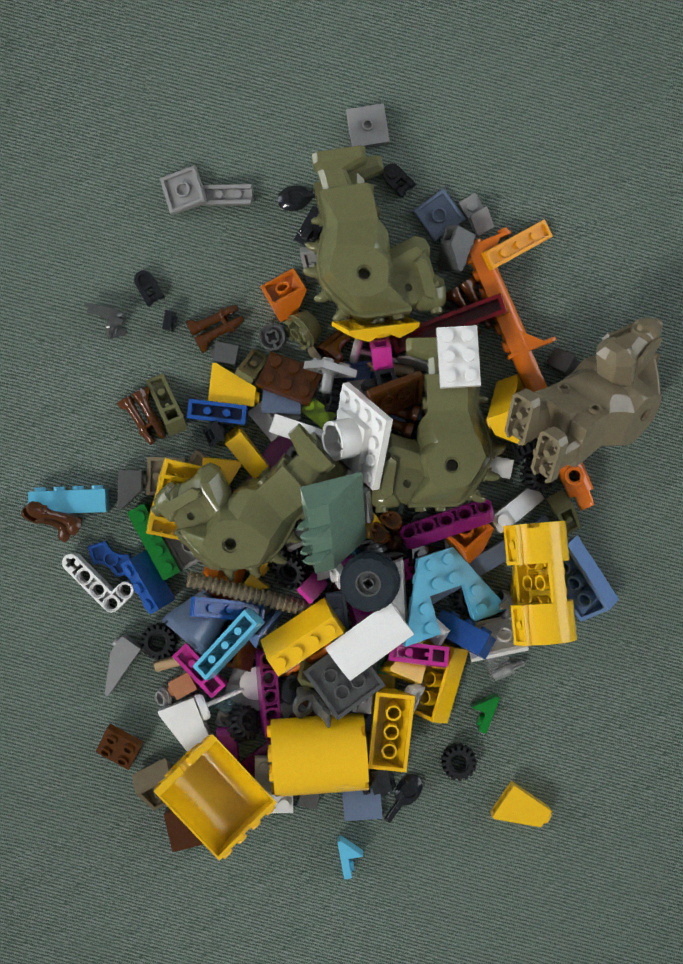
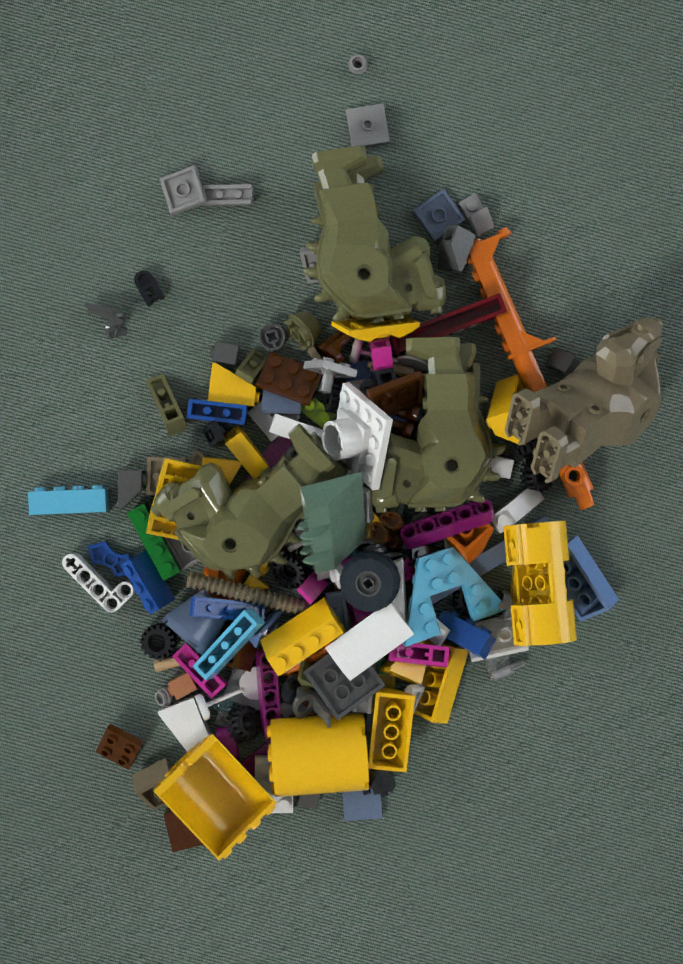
reddish brown piece [21,501,82,542] -> none
light grey slope [104,633,142,696] -> none
reddish brown piece [117,386,166,445] -> none
black plate [162,310,178,332] -> none
reddish brown piece [185,305,245,354] -> none
orange slope [260,268,307,323] -> none
black piece [277,186,315,211] -> none
black hinge [294,206,322,247] -> none
medium azure slope [337,835,363,880] -> none
black plate [382,163,416,198] -> none
black piece [384,774,423,823] -> none
white plate [436,325,481,389] -> none
black tyre [441,743,477,781] -> none
reddish brown piece [446,277,493,336] -> none
green slope [470,693,500,734] -> none
light orange tile [481,219,553,271] -> none
yellow slope [490,781,552,827] -> none
olive slope [546,490,582,535] -> none
none -> light grey plate [348,54,368,75]

